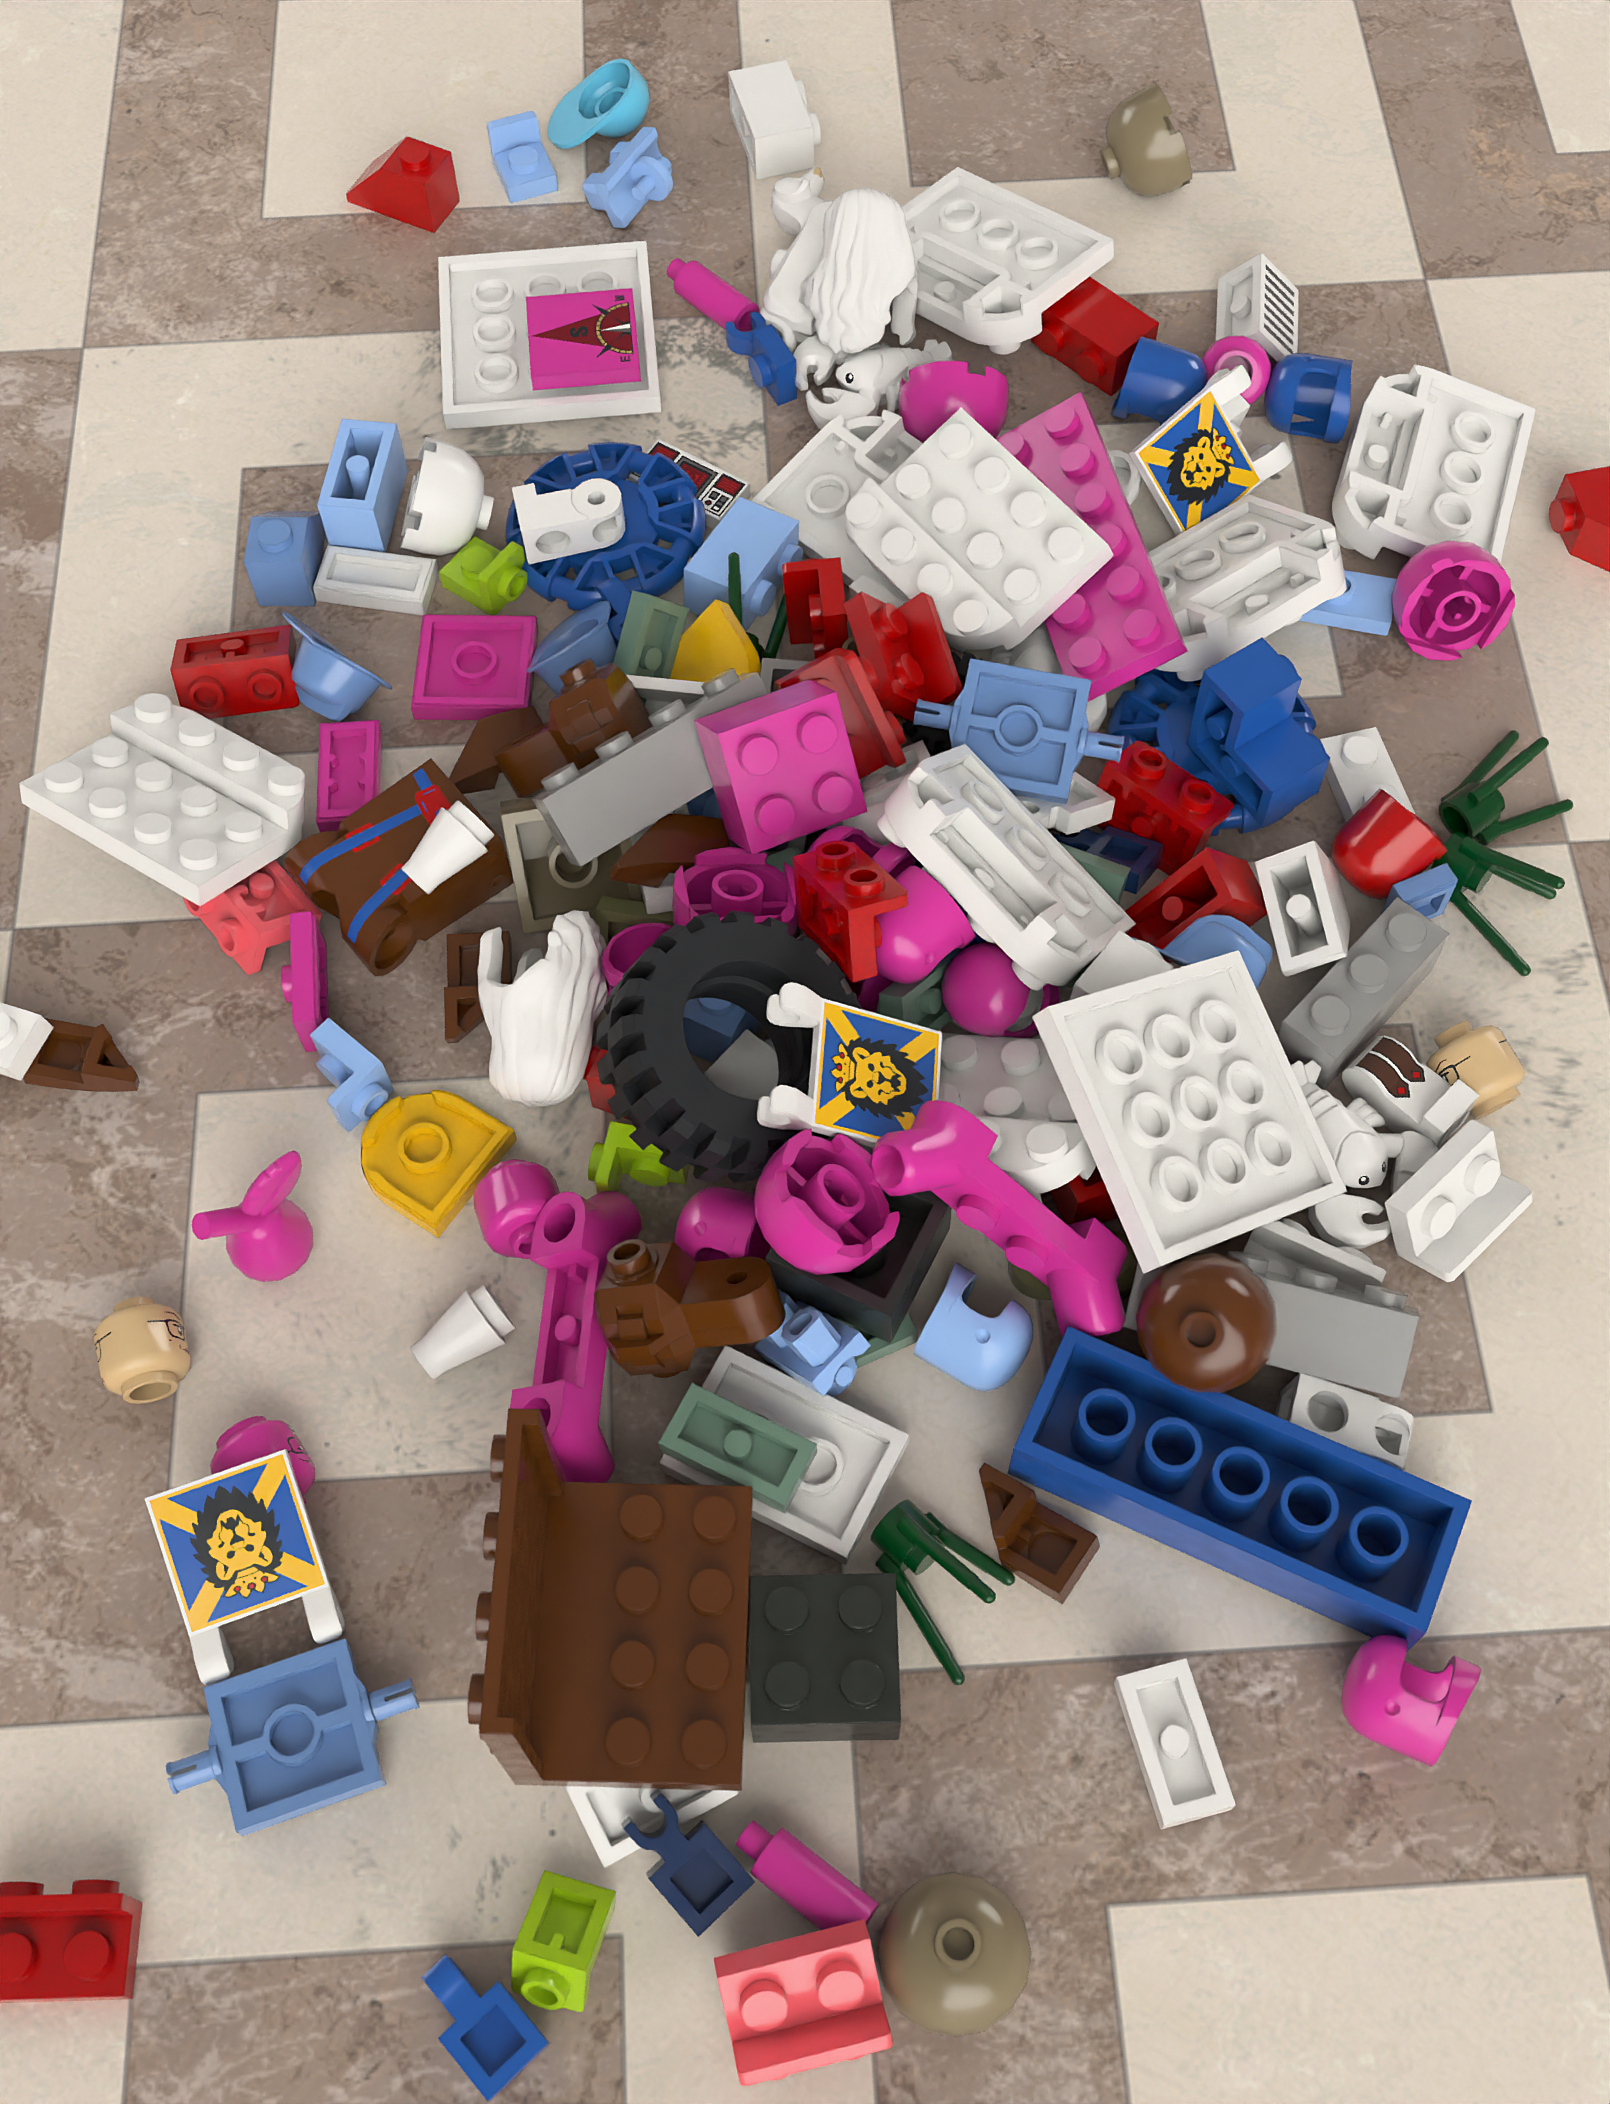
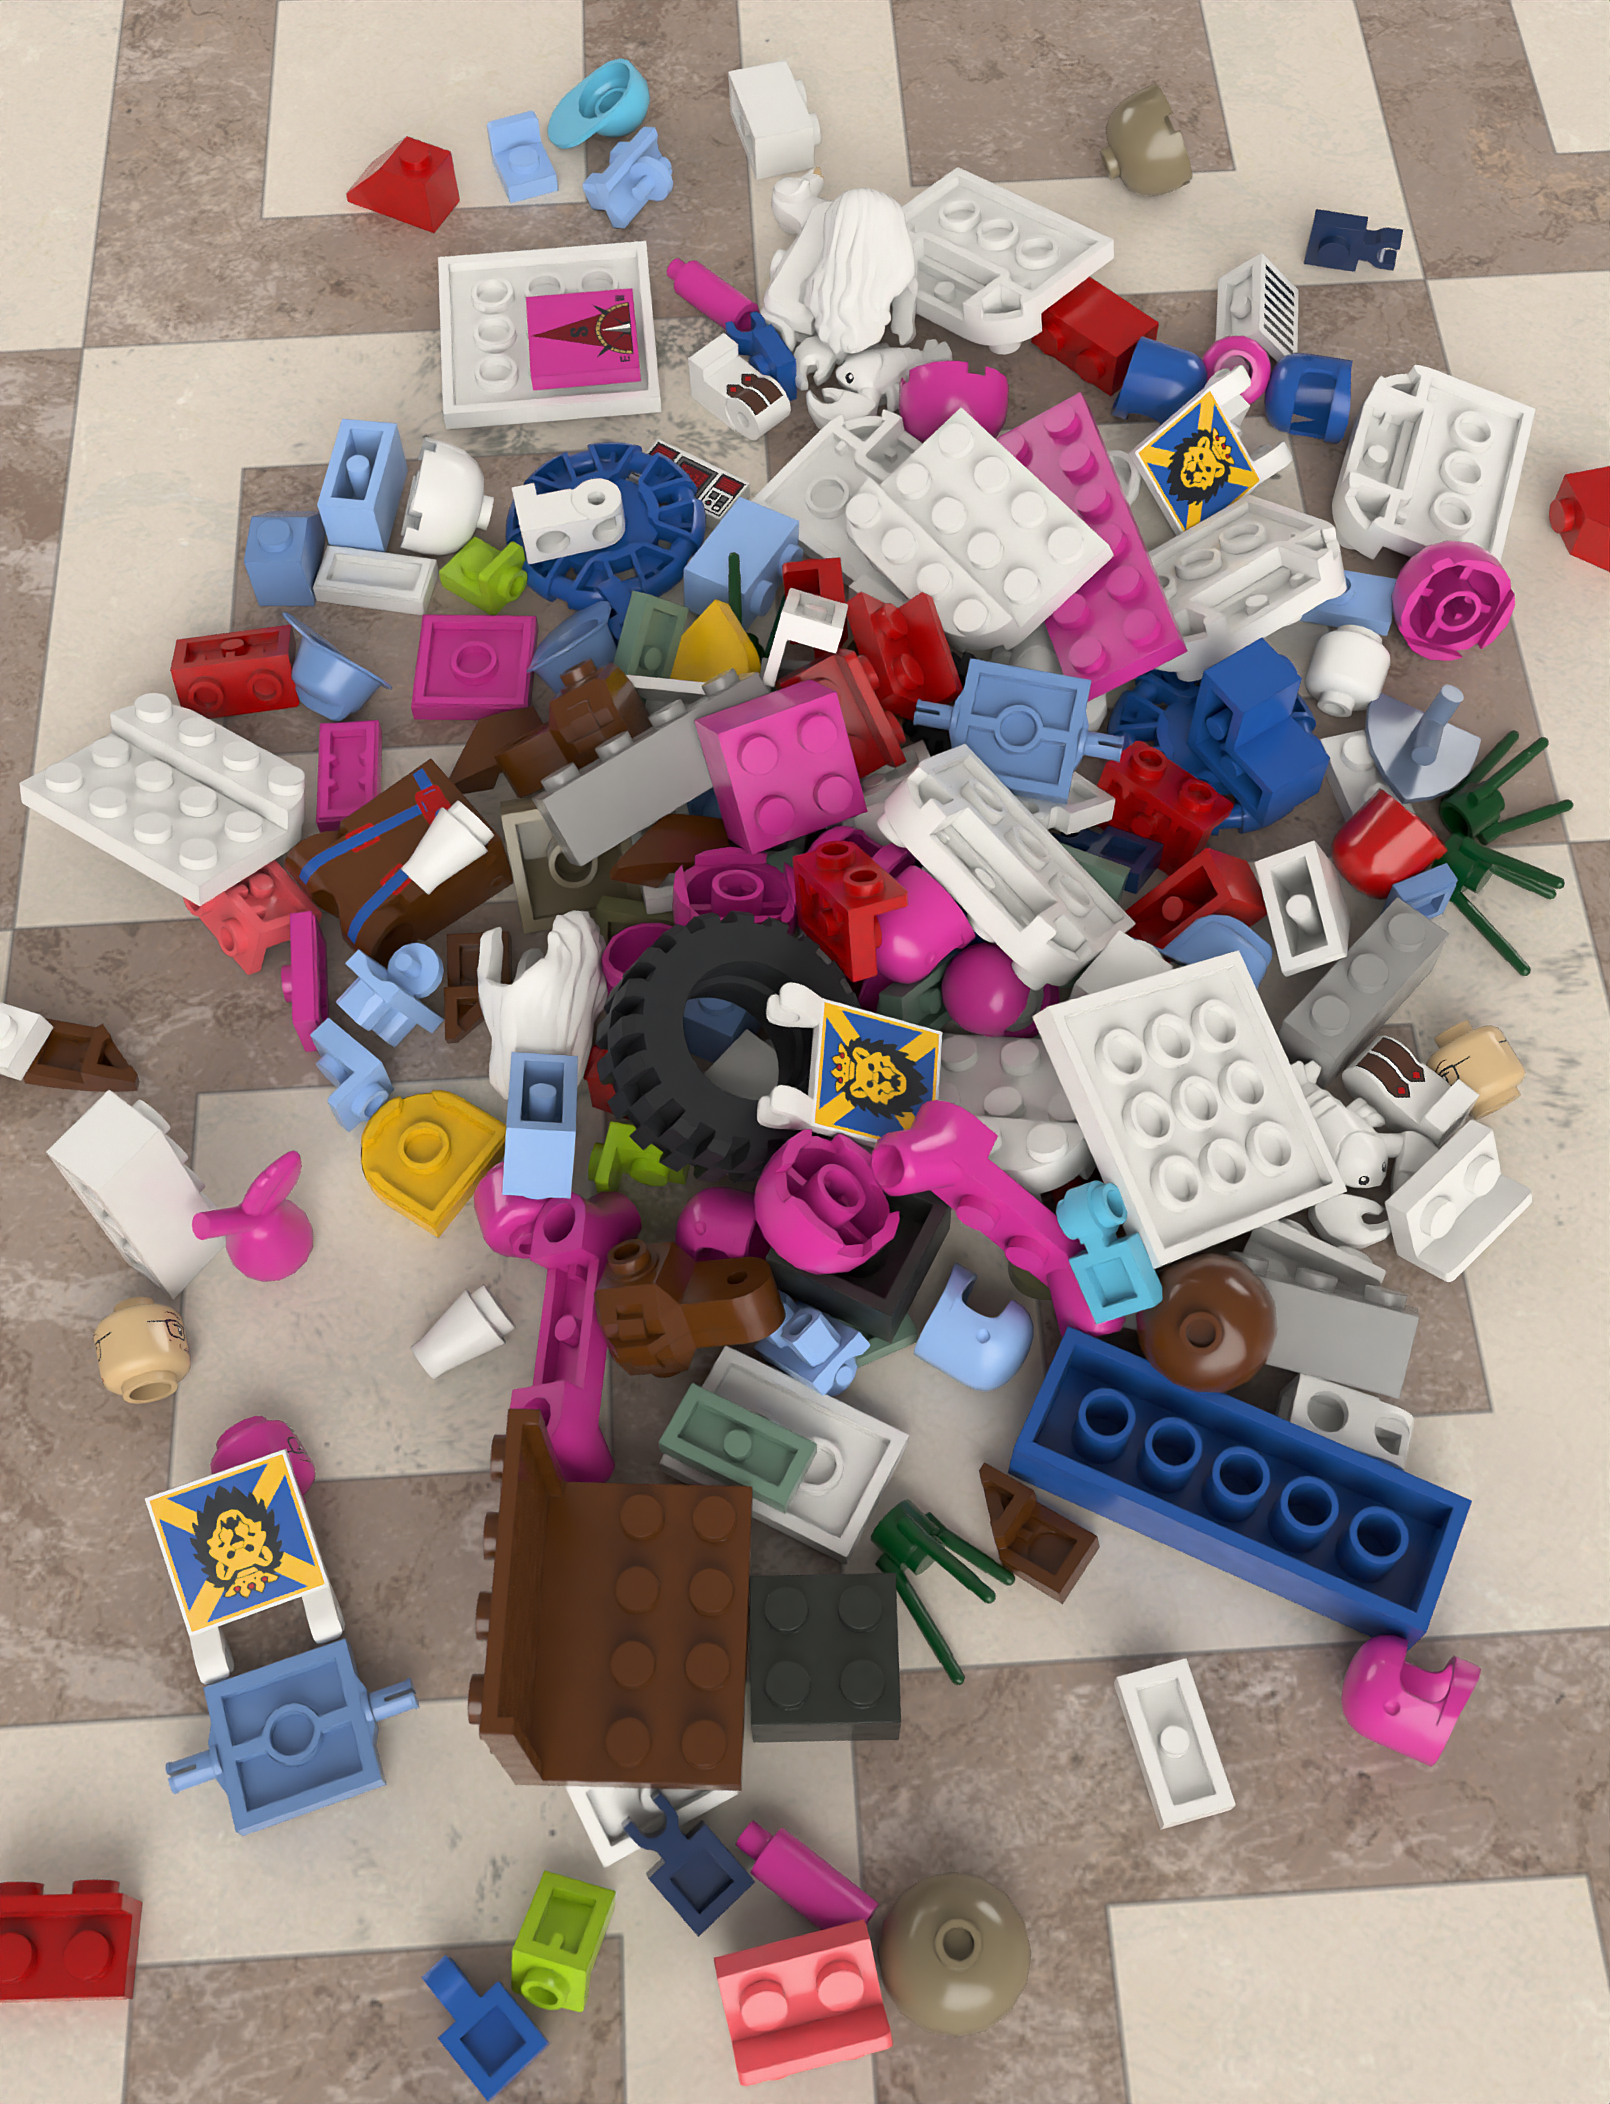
none -> white brick [46,1090,226,1300]
none -> light blue hips [336,943,444,1047]
none -> light blue brick [502,1052,578,1200]
none -> white leg [688,333,791,441]
none -> white panel [763,588,848,687]
none -> medium azure plate [1056,1180,1163,1324]
none -> dark blue plate [1304,209,1403,272]
none -> white head [1304,625,1390,717]
none -> sand blue shield [1365,685,1481,804]

